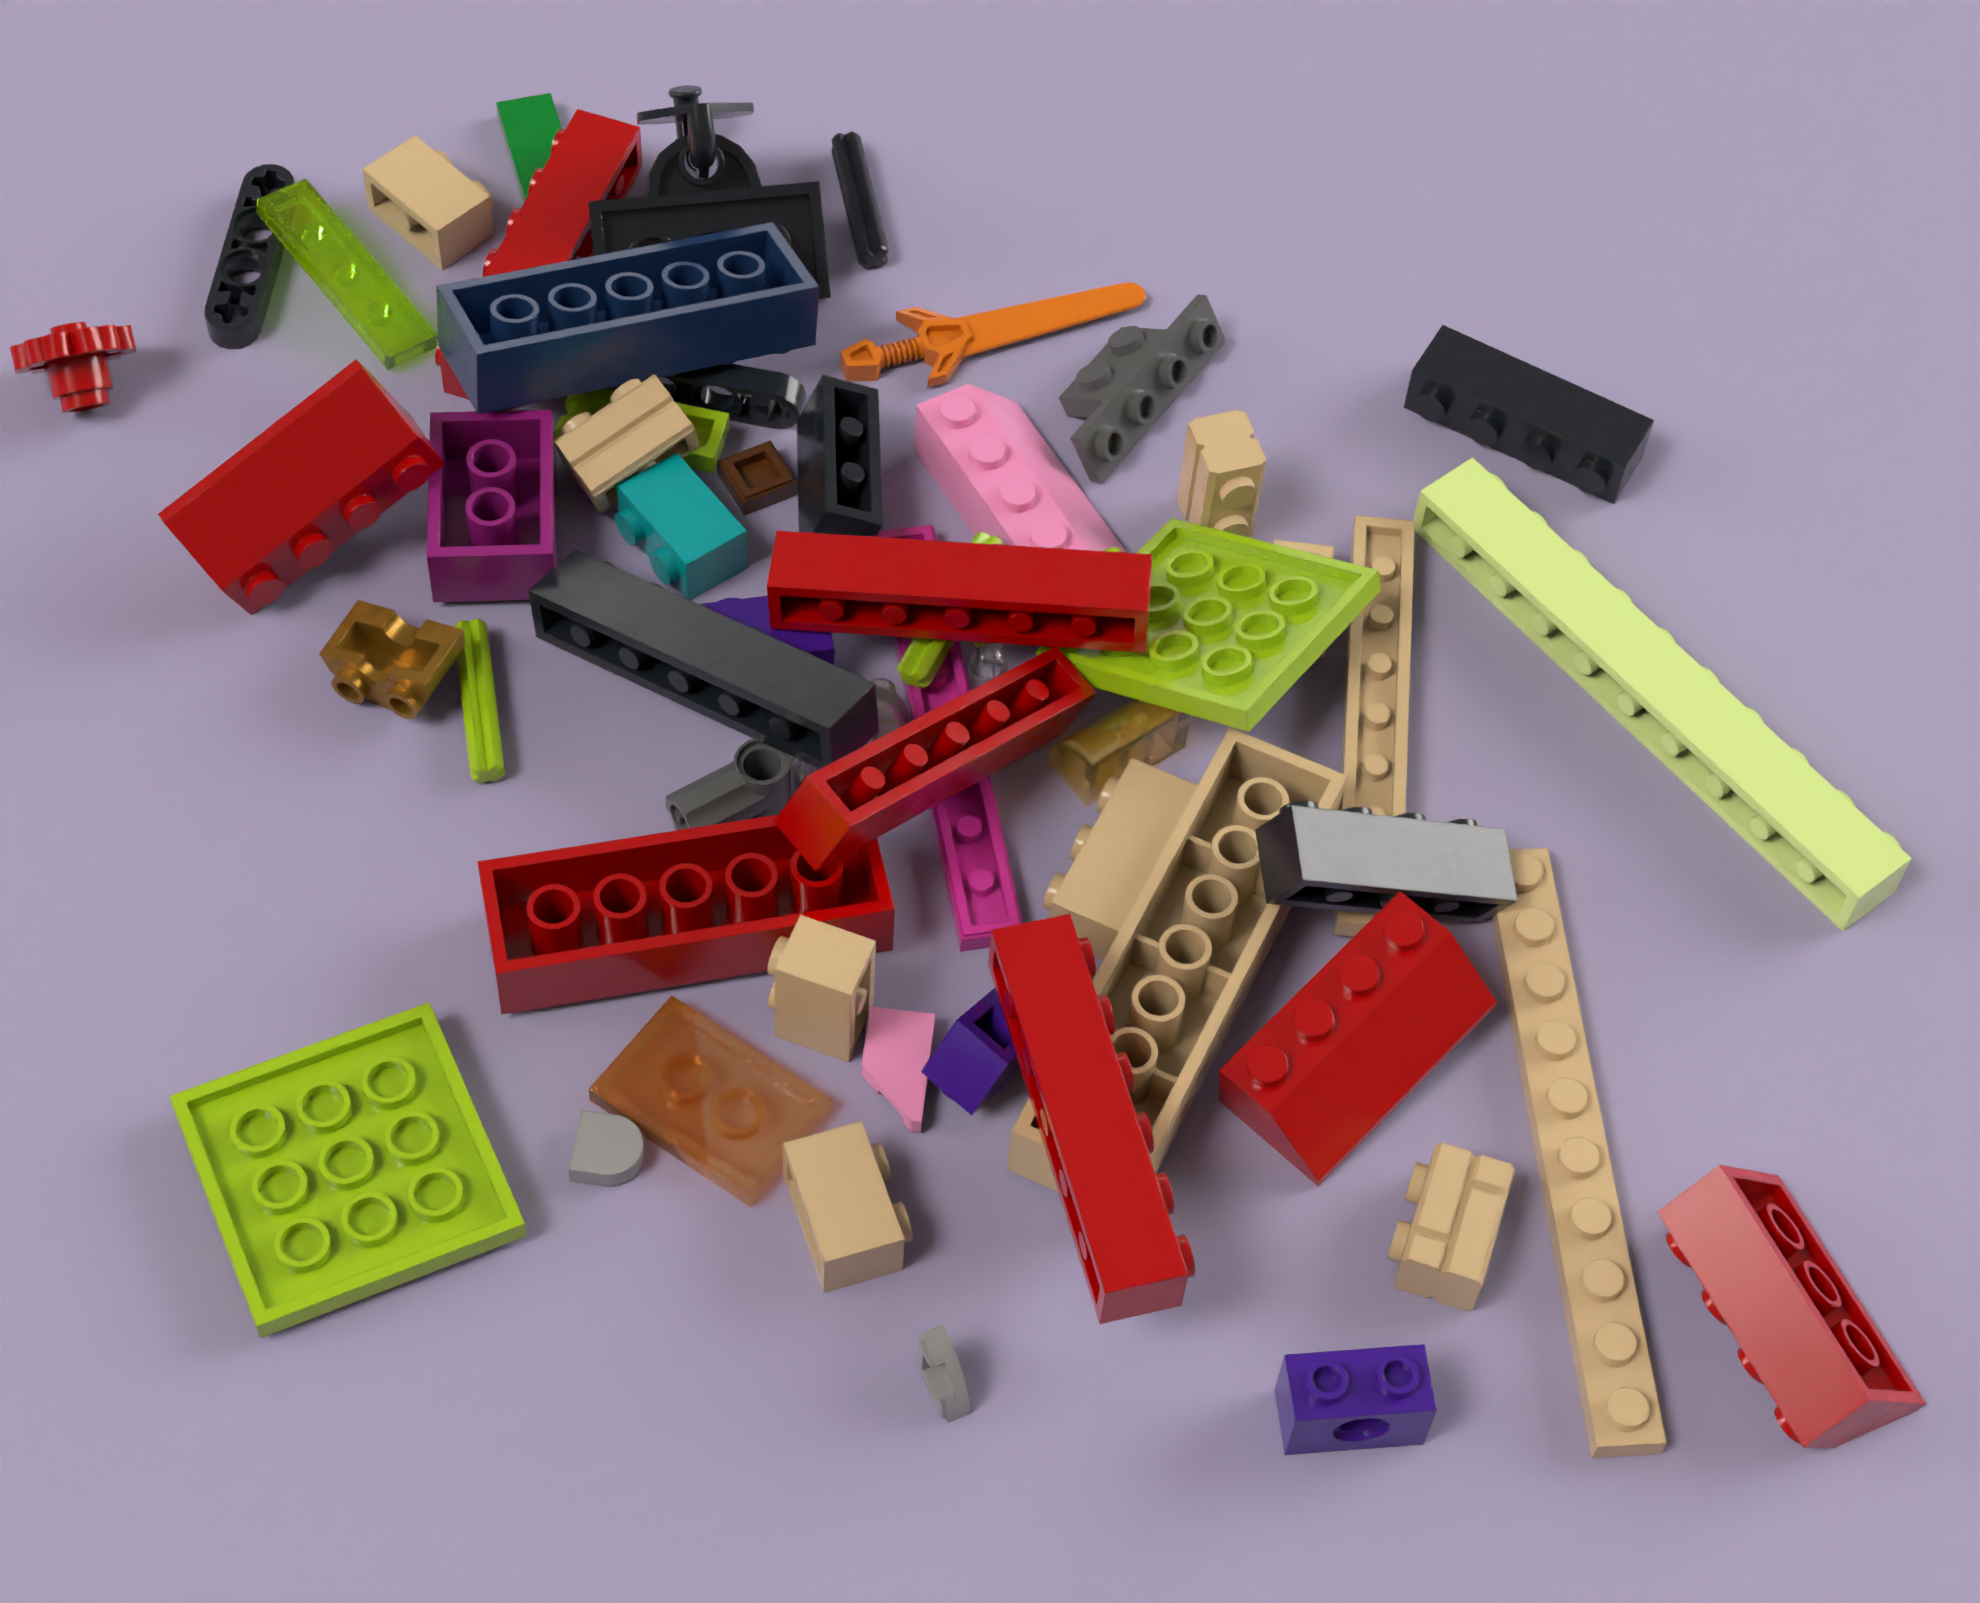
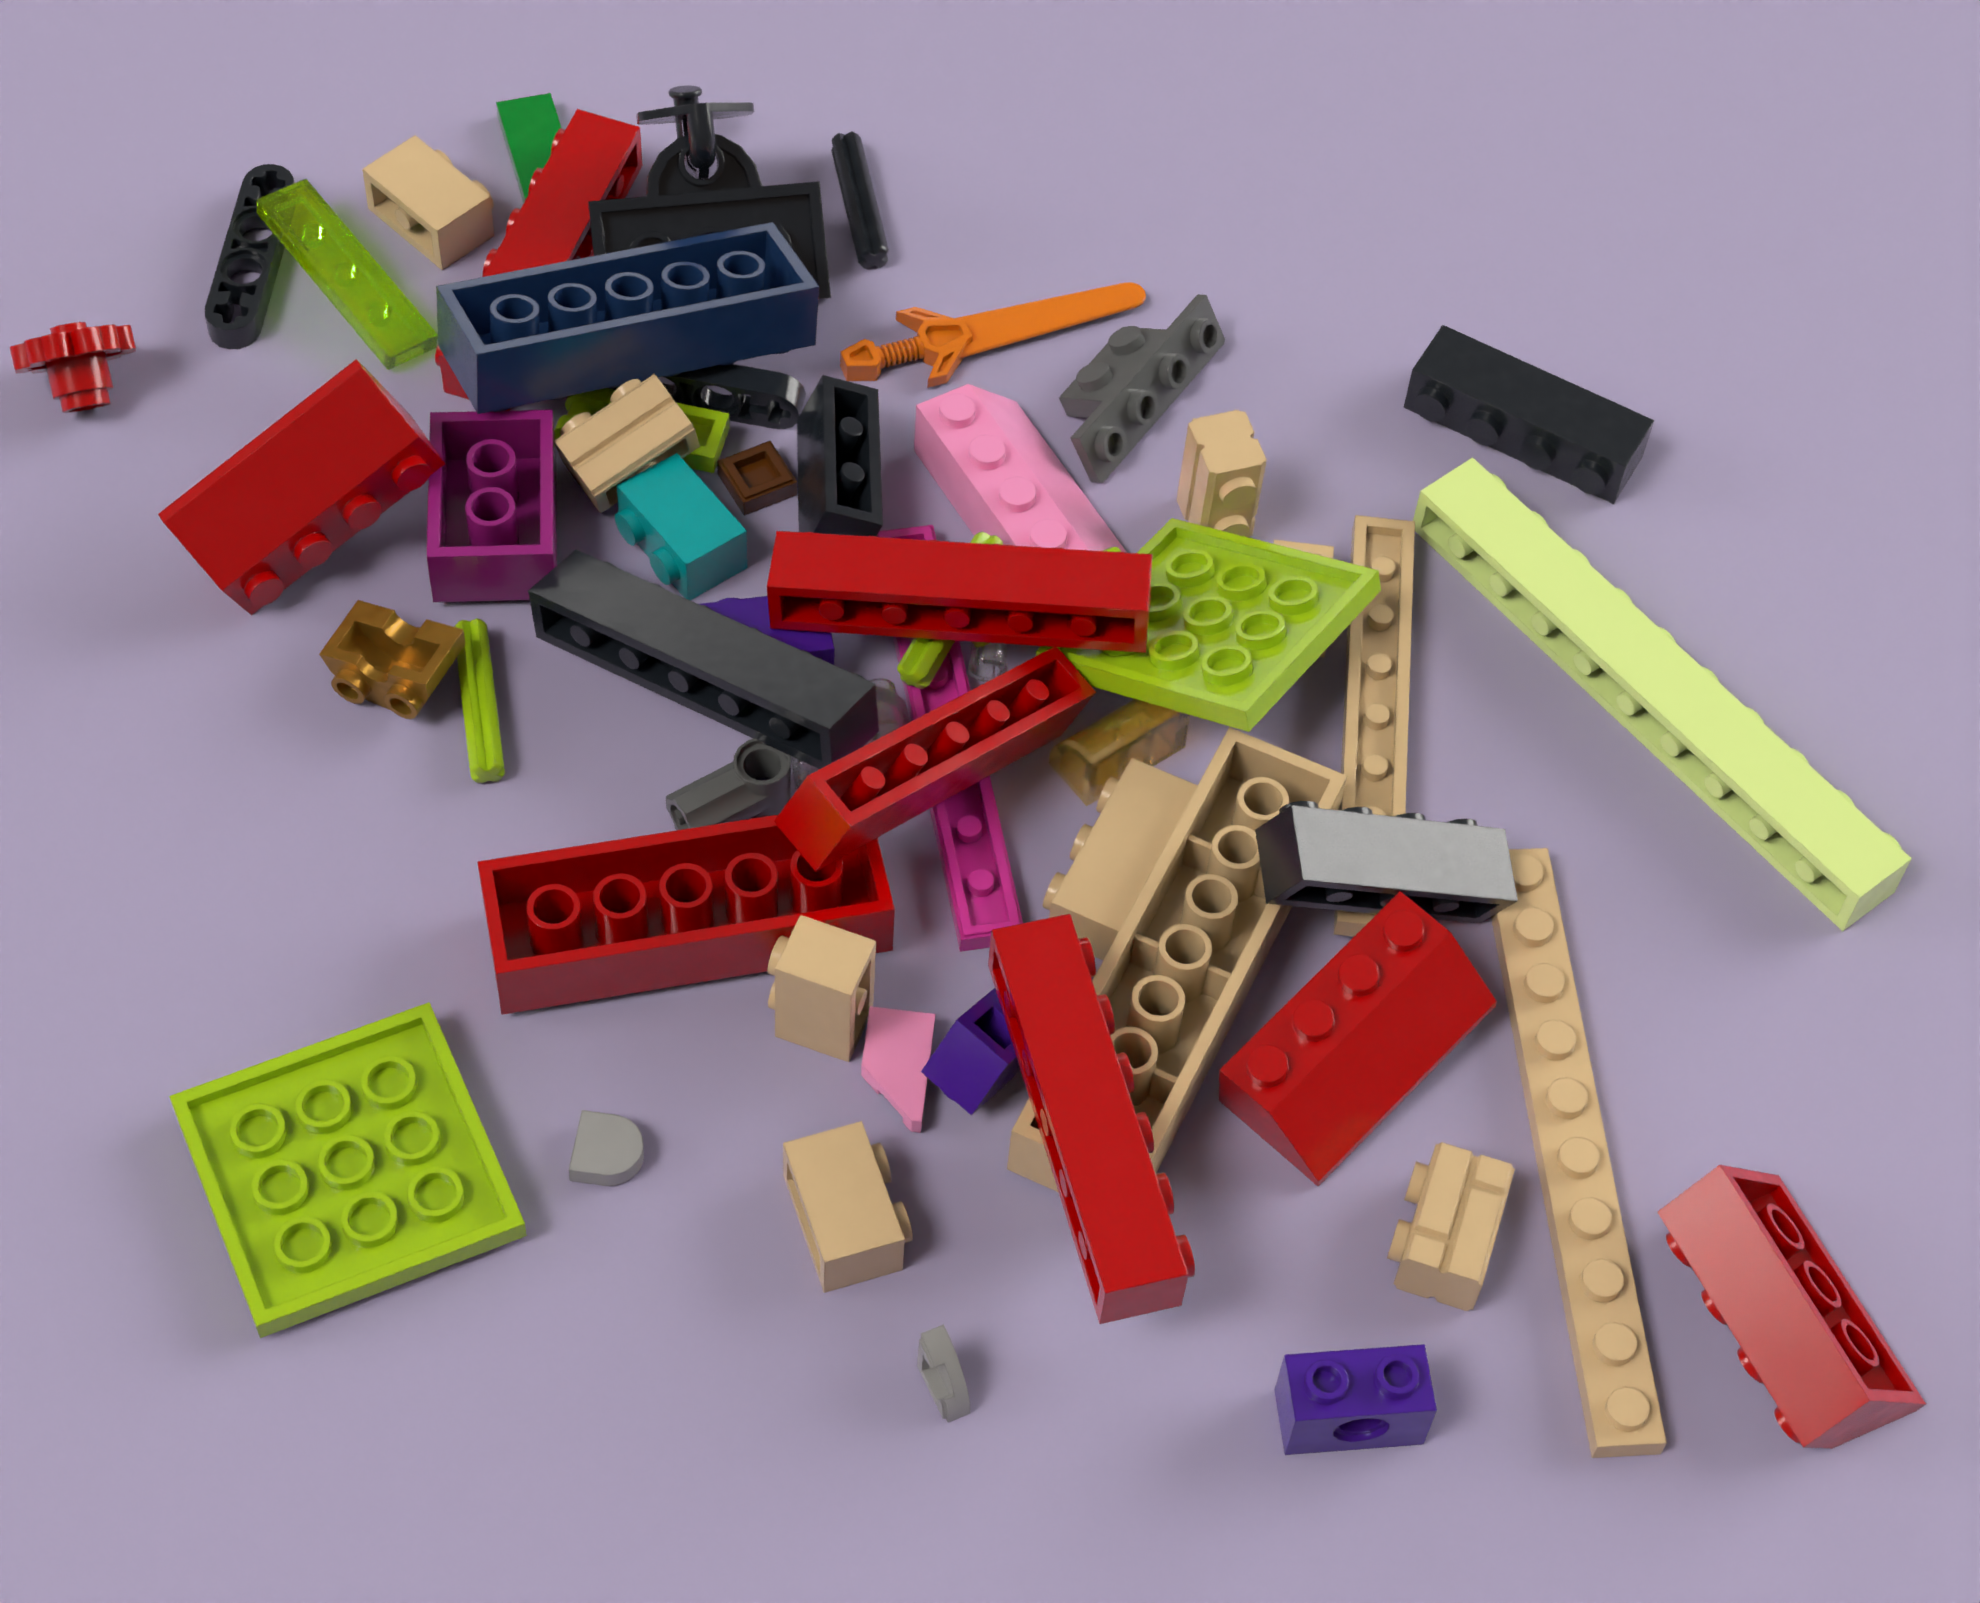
clear orange tile [589,995,832,1207] -> none

